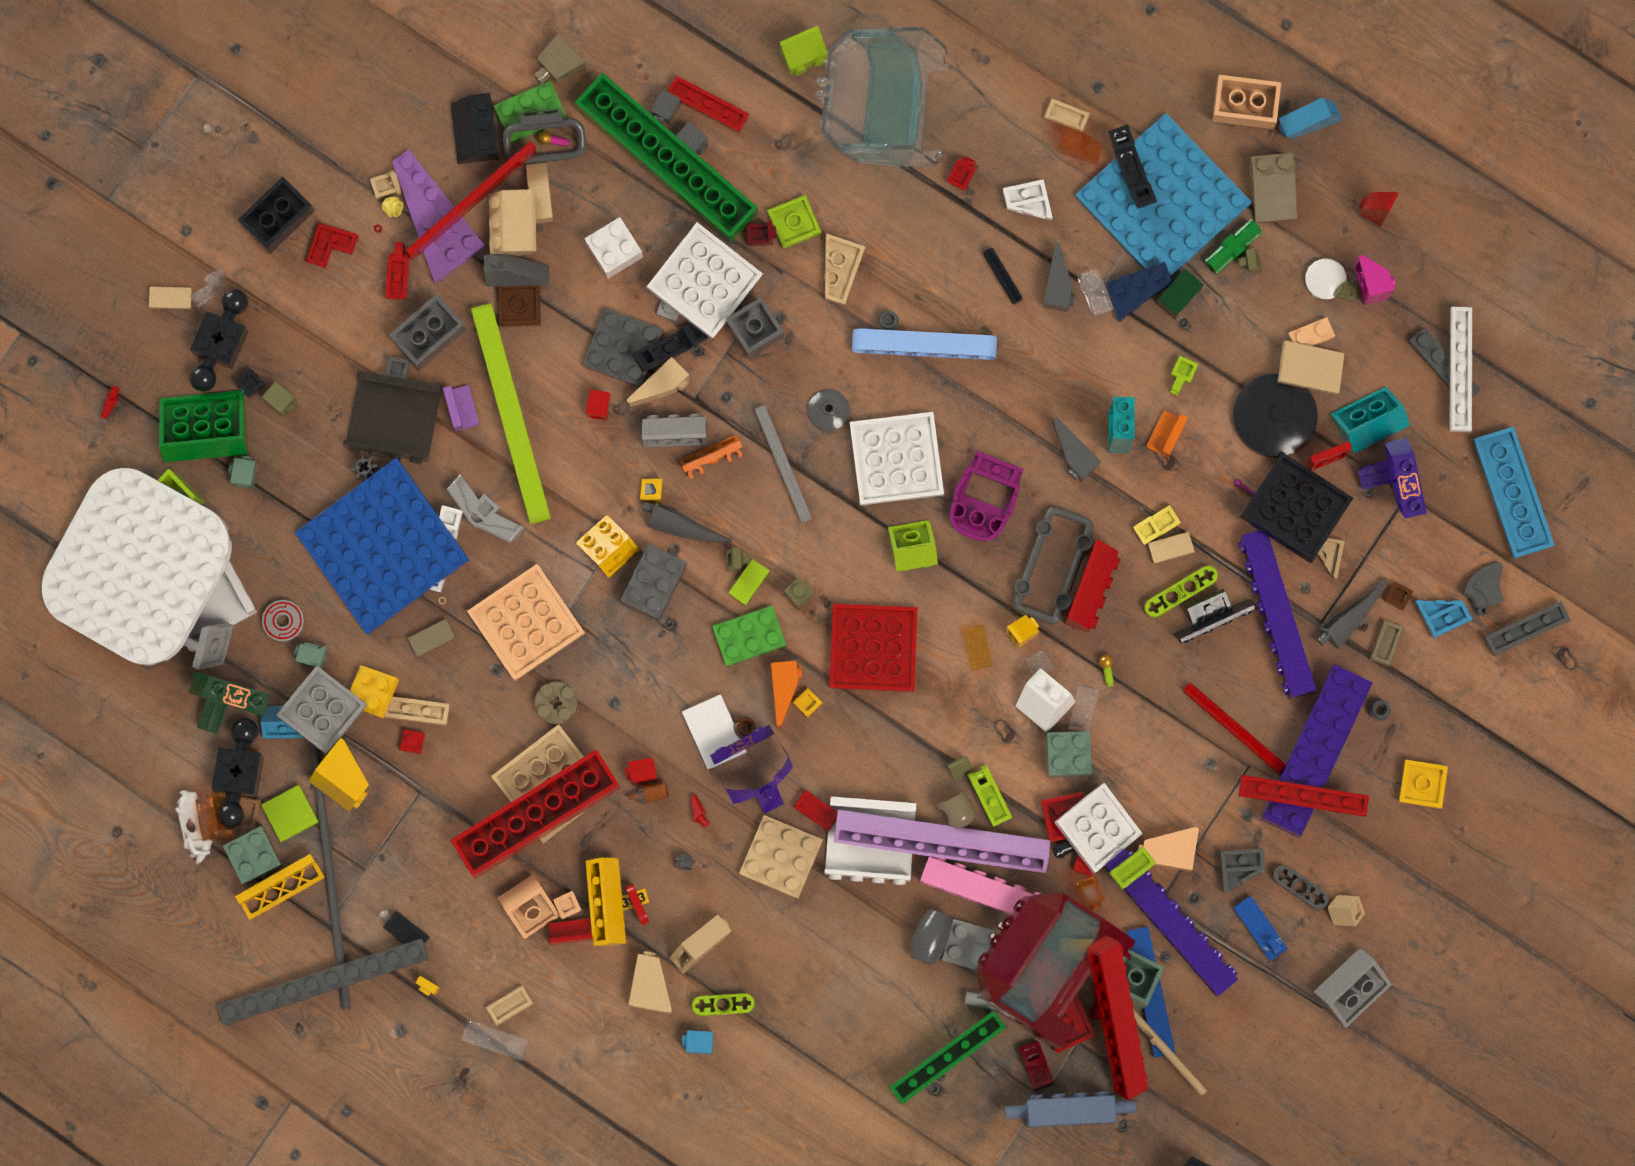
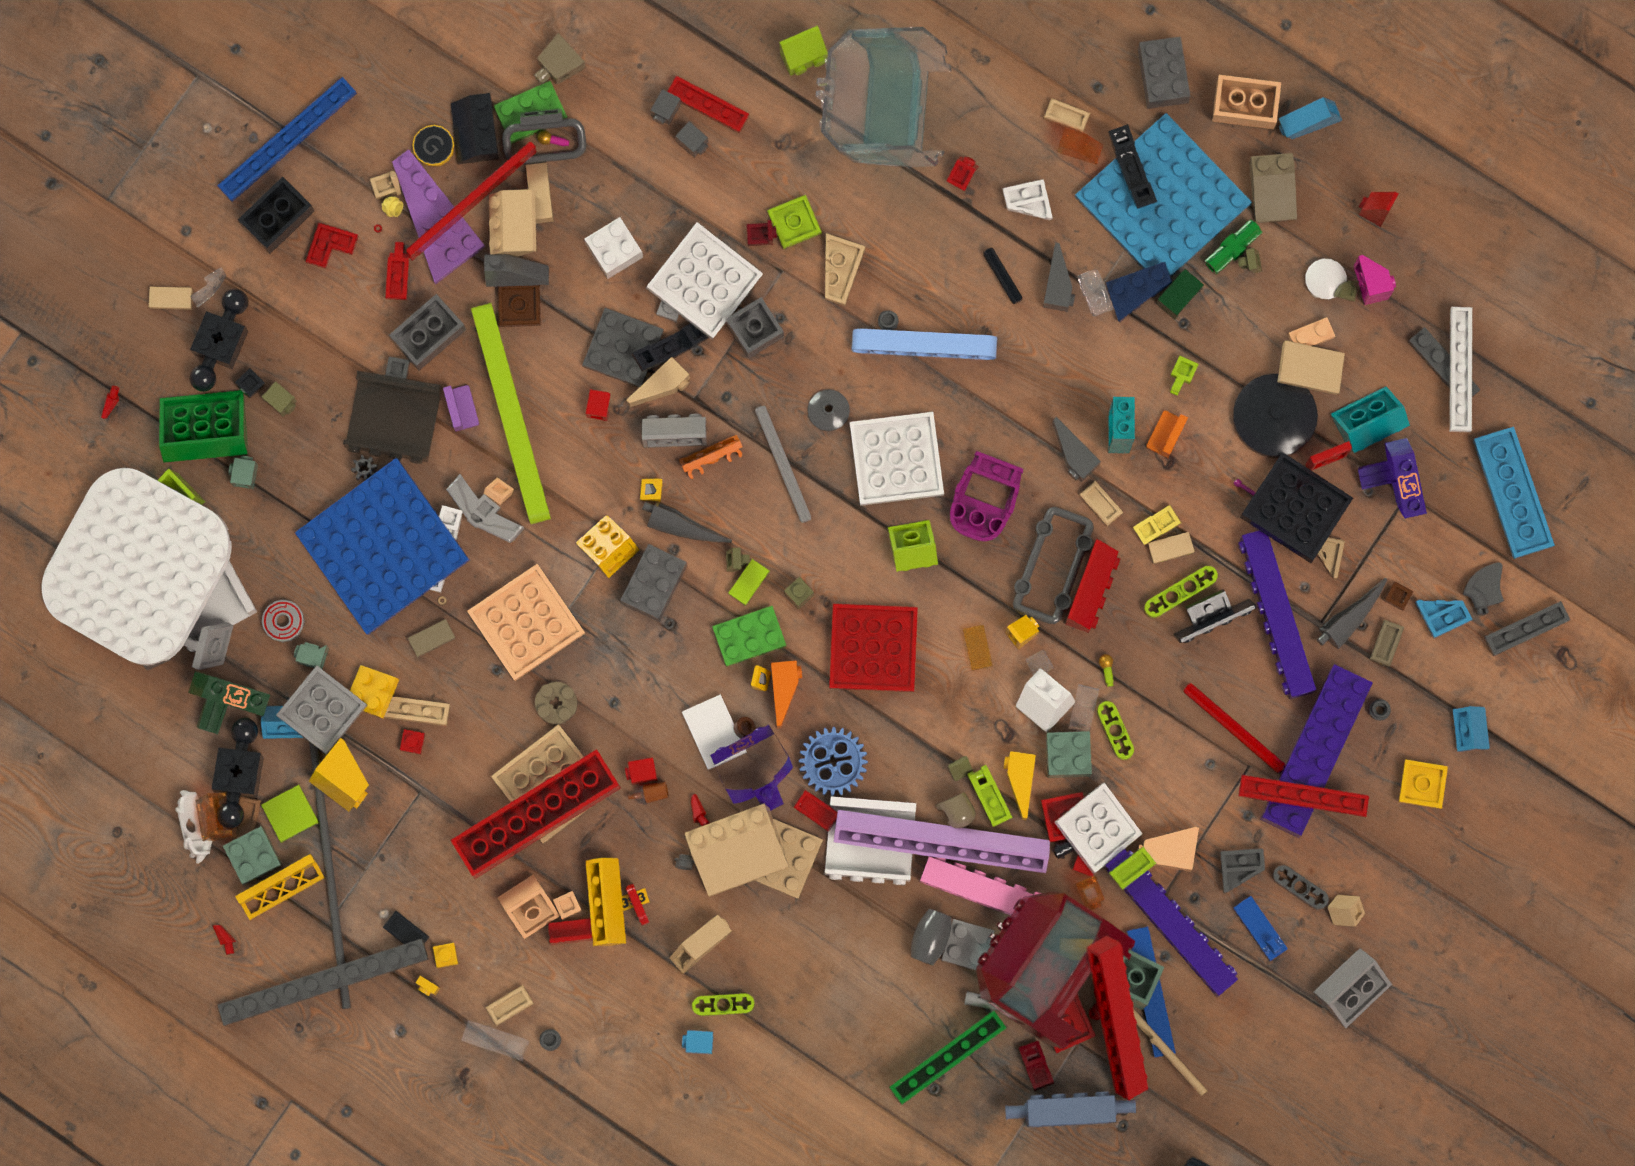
green brick [575,72,758,244] -> none
tan slope [628,951,672,1014] -> none
yellow tile [792,688,823,718] -> none
none -> red bar [213,925,236,955]
none -> blue tile [217,77,357,202]
none -> black tile [413,125,454,167]
none -> yellow plate [433,943,458,968]
none -> light nougat plate [484,478,514,505]
none -> dark grey plate [540,1029,561,1051]
none -> tan slope [685,803,789,897]
none -> yellow slope [751,665,771,692]
none -> medium blue gear [799,727,868,797]
none -> yellow slope [1003,751,1036,820]
none -> tan tile [1079,481,1123,527]
none -> lime beam [1097,701,1134,760]
none -> flat silver brick [1138,37,1190,109]
none -> dark azure panel [1453,706,1490,752]

